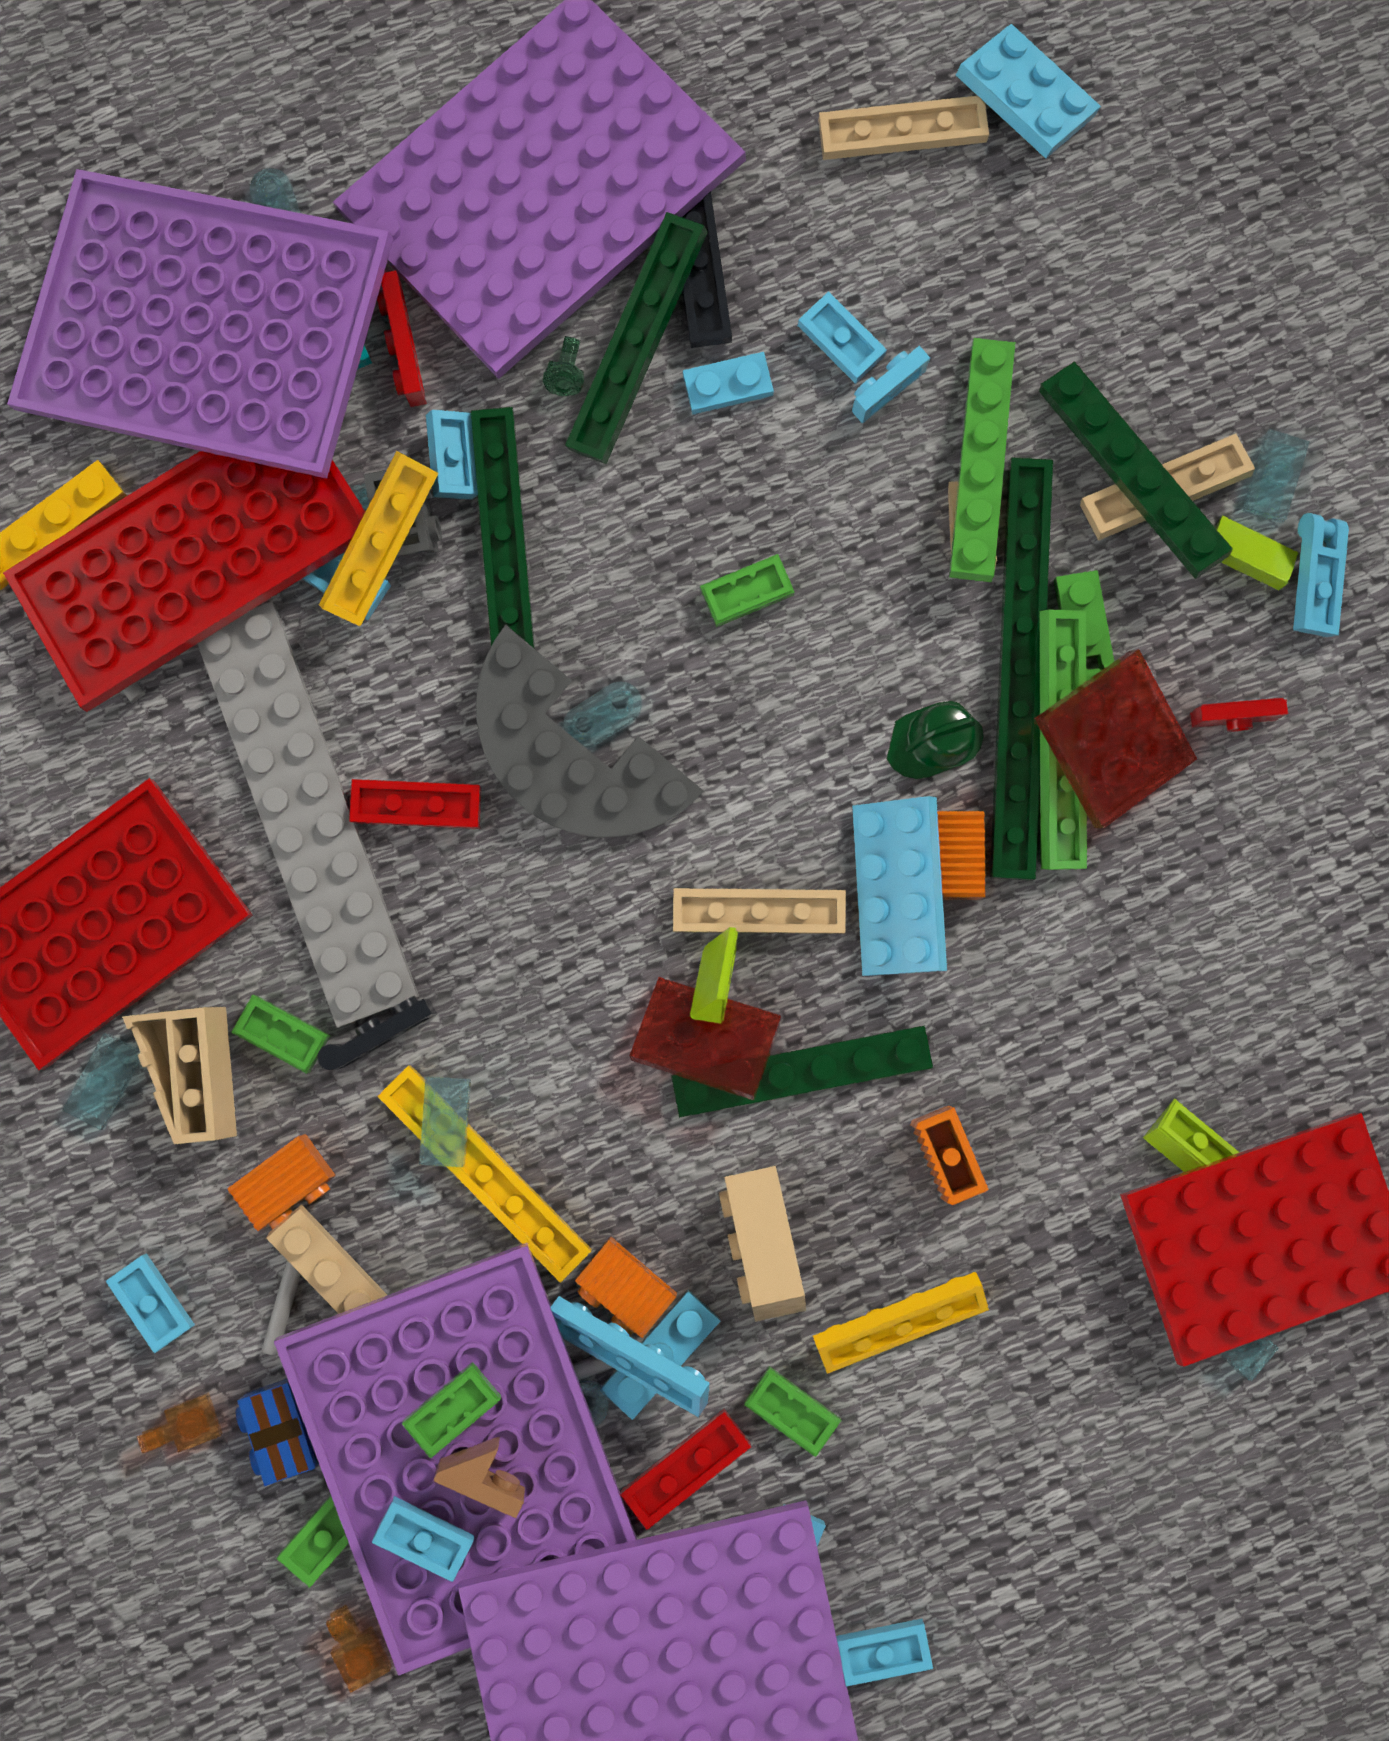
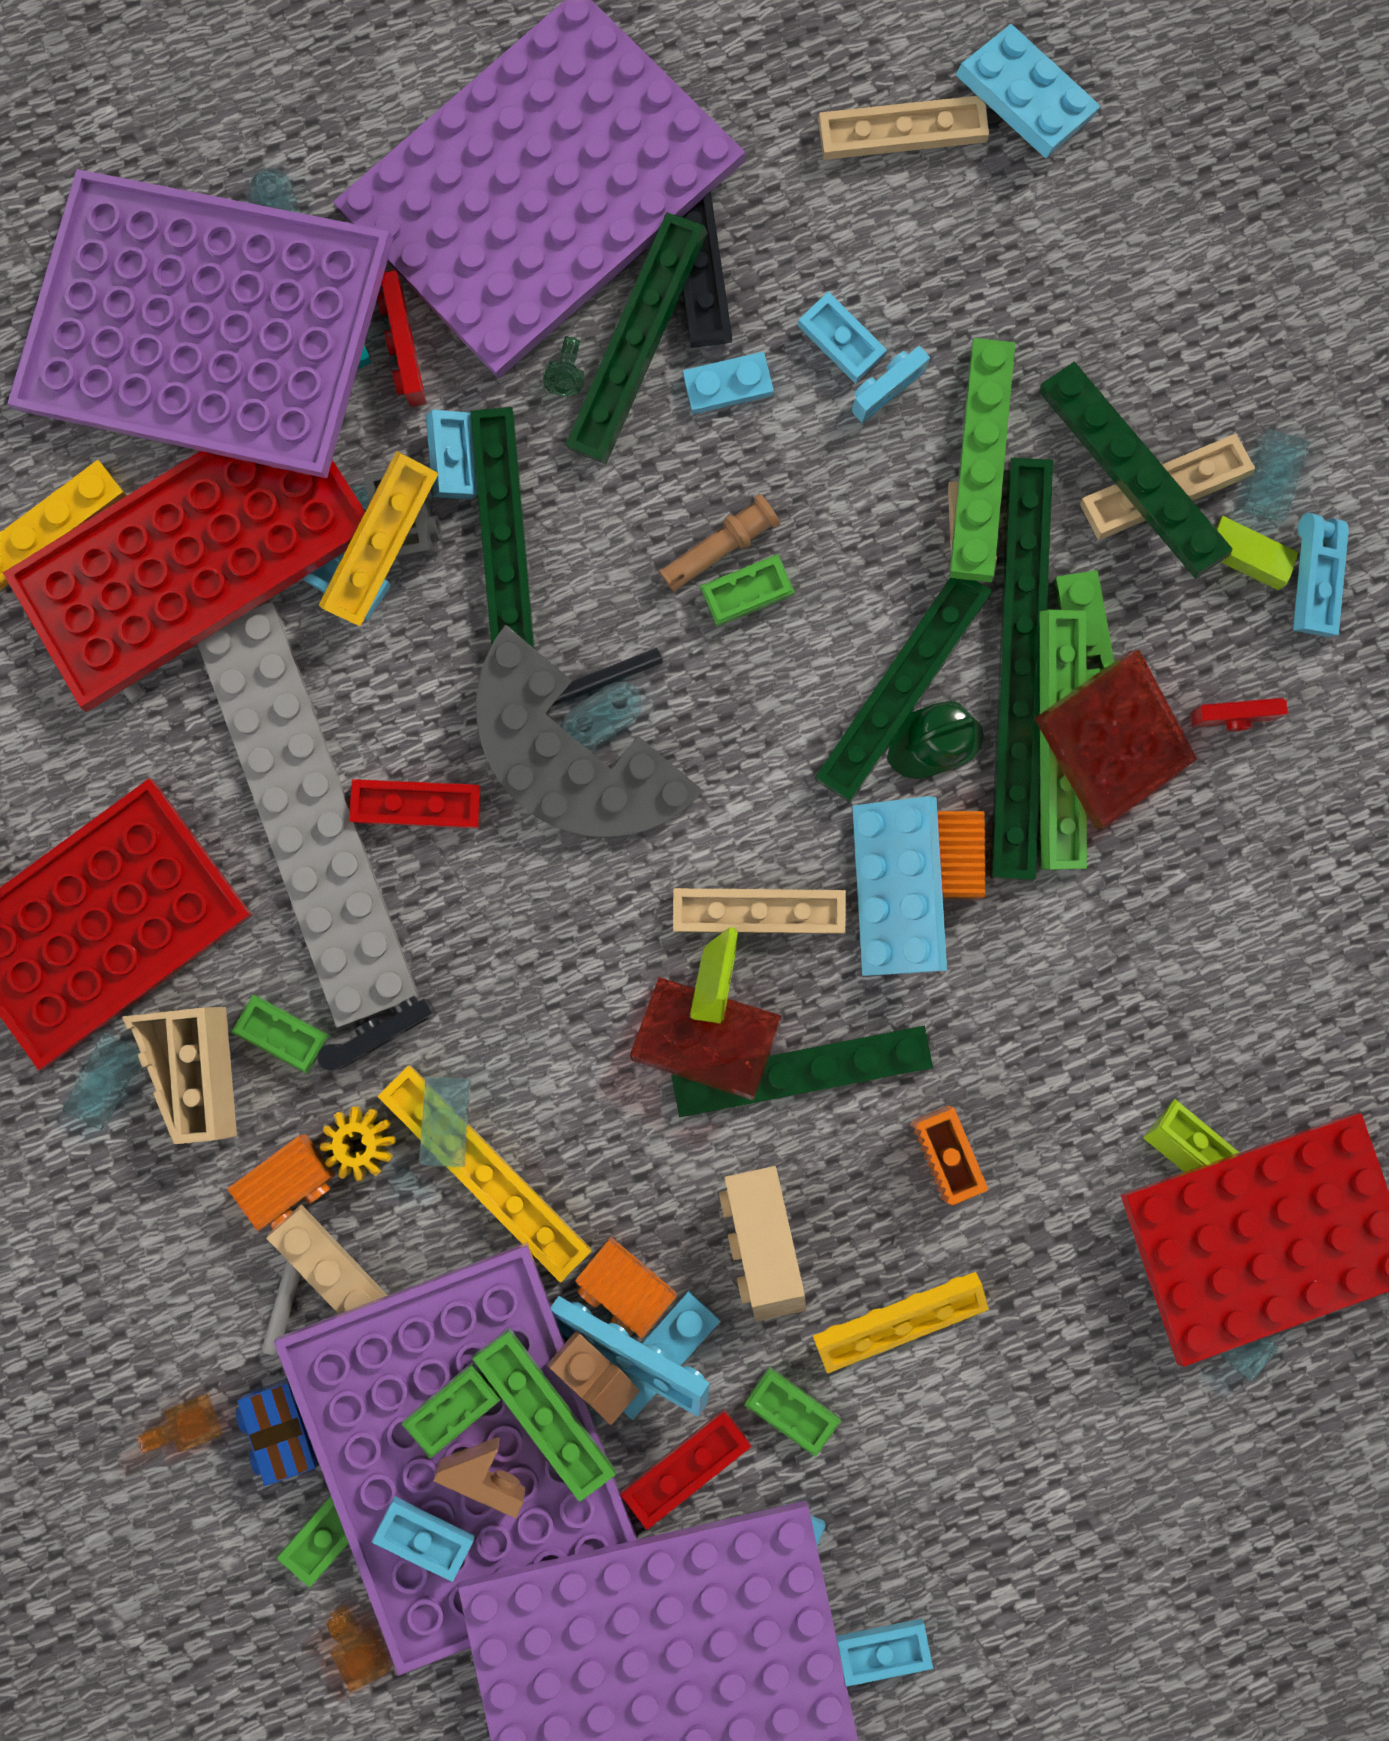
medium azure plate [106,1253,195,1353] -> none
none -> yellow gear [320,1106,396,1181]
none -> bright green plate [472,1327,616,1502]
none -> medium nougat slope [546,1331,640,1425]
none -> black bar [550,647,663,708]
none -> medium nougat pin [658,493,780,593]
none -> dark green plate [815,578,992,803]

